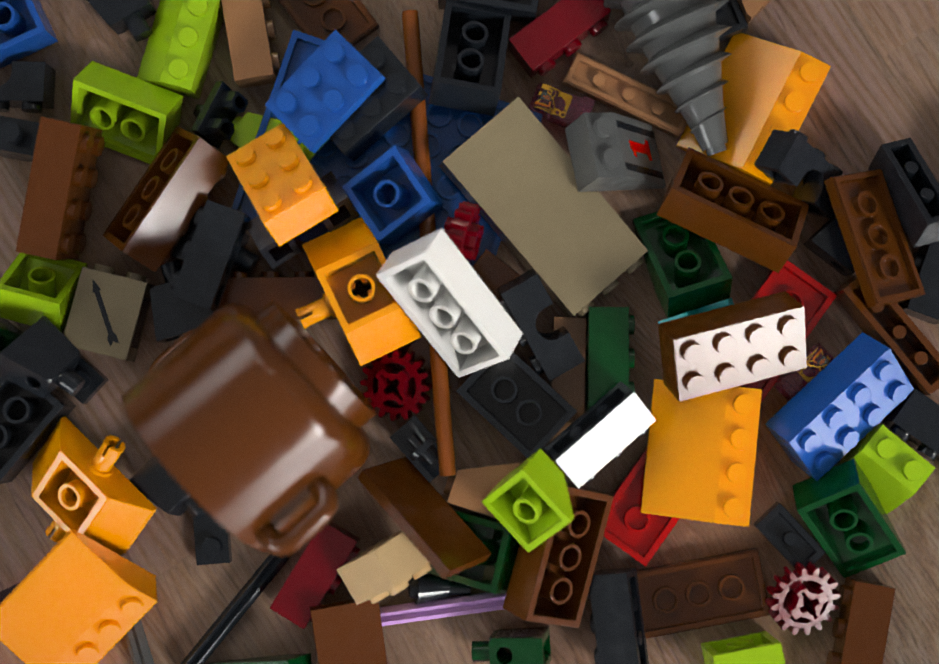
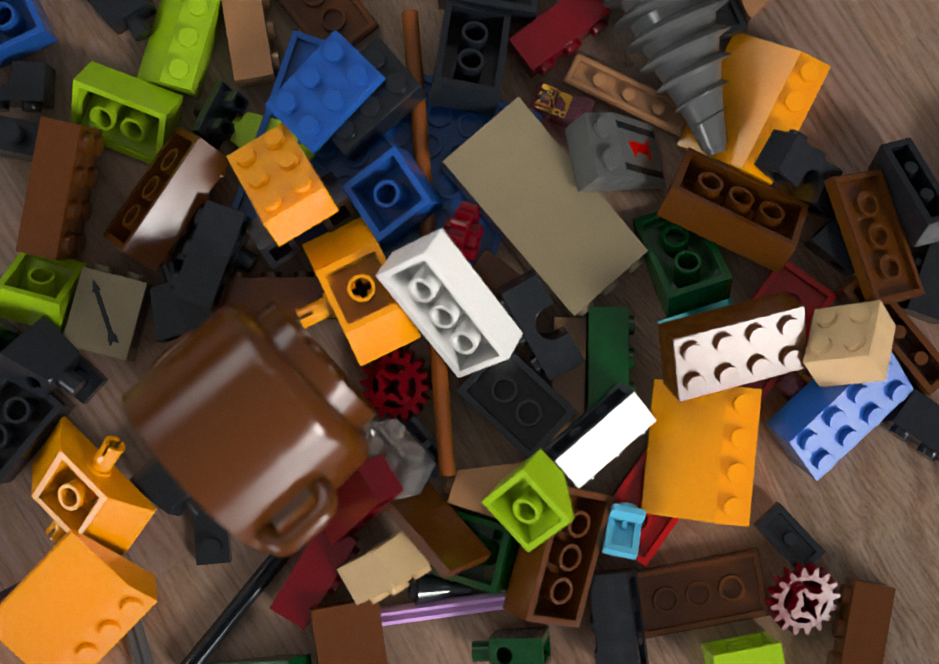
dark green slope [793,458,906,578] -> none
lime slope [838,424,936,514] -> none
none -> dark red brick [322,454,405,545]
none -> clear brick [366,419,435,500]
none -> medium azure bracket [602,502,646,560]
none -> tan brick [803,300,896,387]

